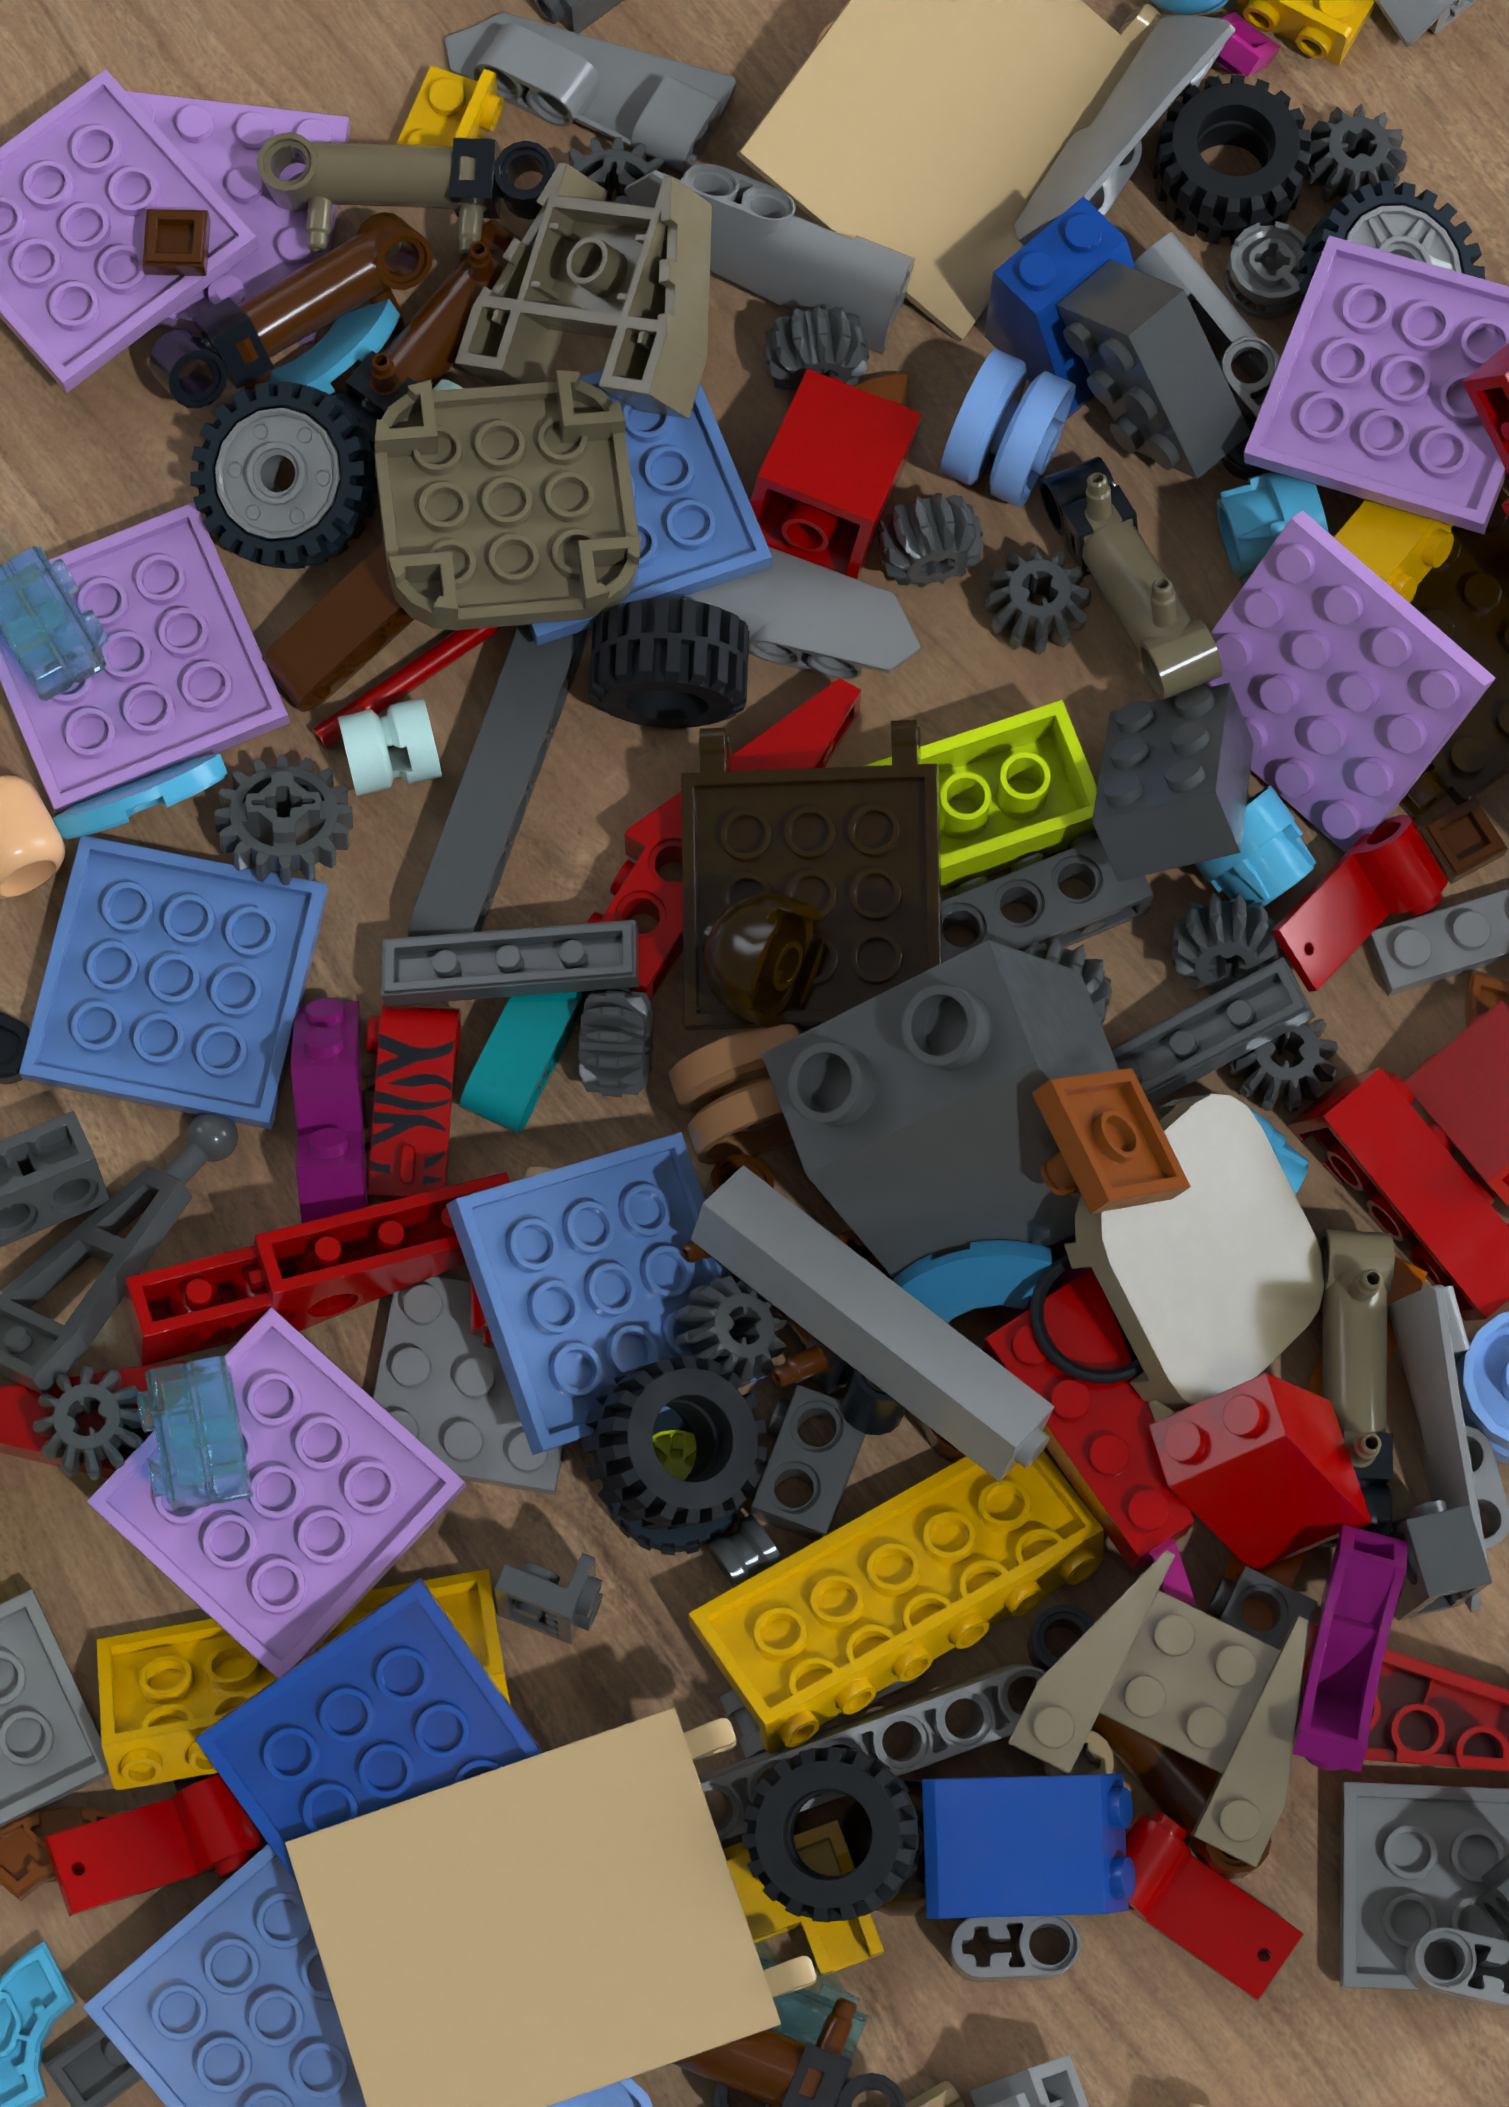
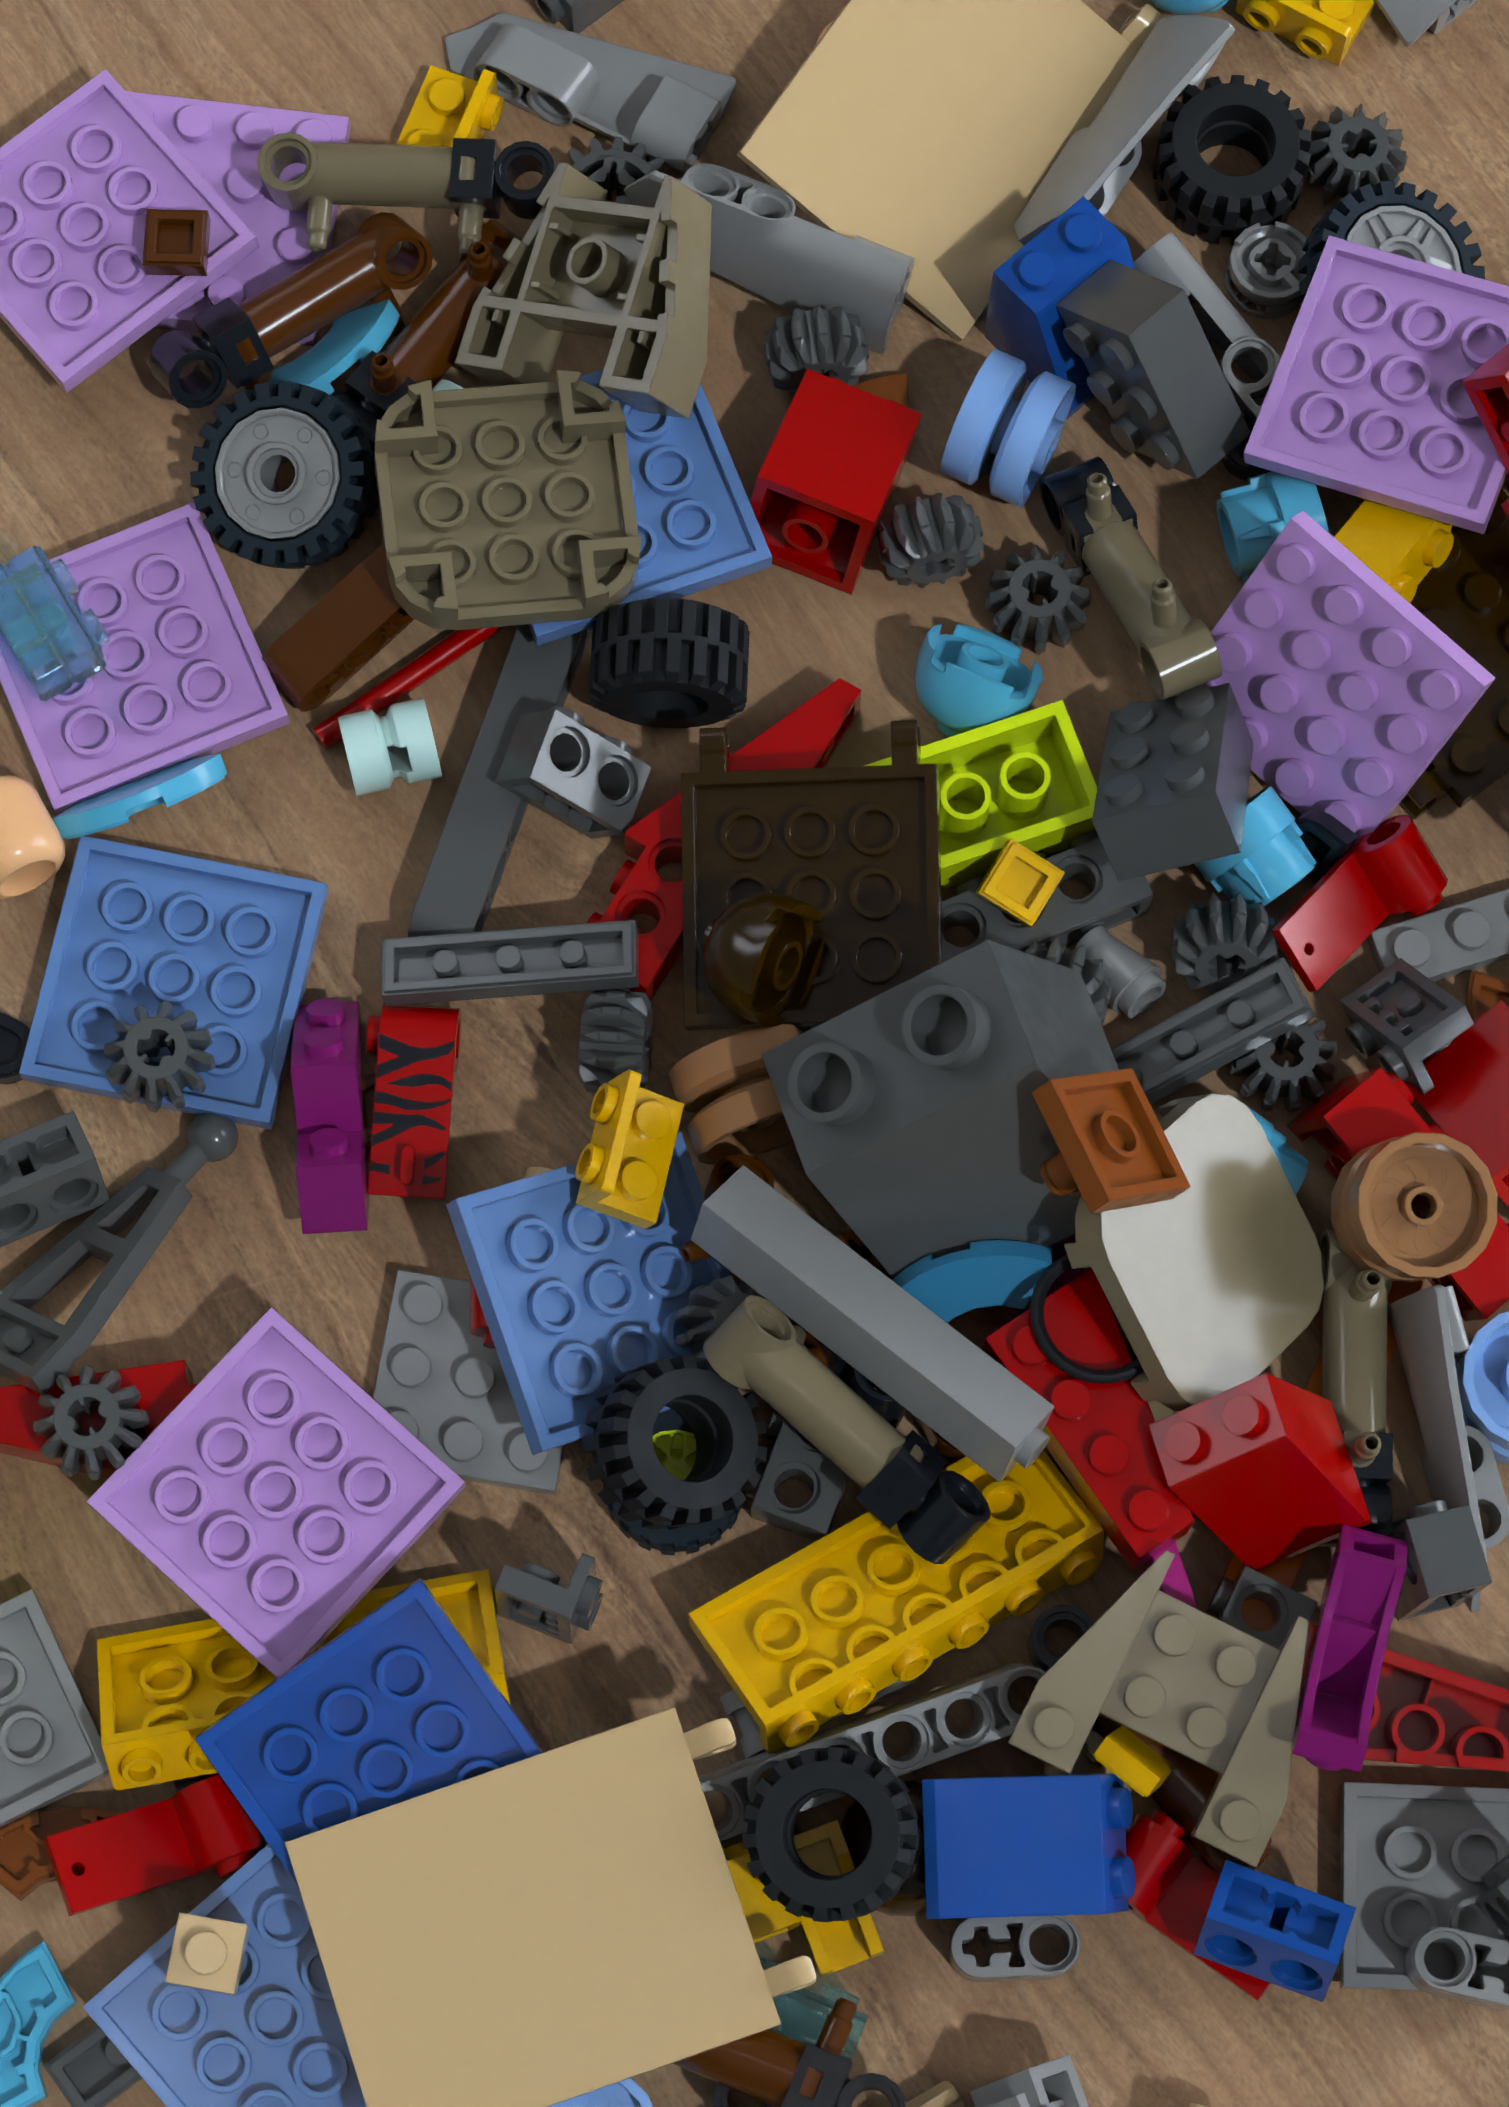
red brick [125,1172,510,1366] -> none
clear light blue brick [137,1356,253,1512] -> none
dark grey gear [215,754,353,885] -> none
teal beam [459,991,593,1134] -> none
light grey panel [678,546,921,679] -> none
dark grey wheel [706,1514,783,1588] -> none
dark pink plate [1215,12,1281,77] -> none
reddish brown tile [1419,797,1508,884] -> none
none -> dark grey gear [104,1000,215,1113]
none -> tan brick [165,1912,251,1996]
none -> dark grey brick [495,706,651,839]
none -> yellow bracket [575,1069,684,1229]
none -> dark tan piece [703,1295,991,1564]
none -> medium azure cylinder [914,624,1044,737]
none -> yellow tile [975,838,1065,927]
none -> light grey cone [1075,926,1166,1019]
none -> yellow tile [1093,1726,1176,1797]
none -> blue brick [1193,1860,1356,2002]
none -> black tile [1294,810,1358,883]
none -> medium nougat wheel [1331,1132,1498,1282]
none -> dark grey bracket [1340,958,1474,1095]

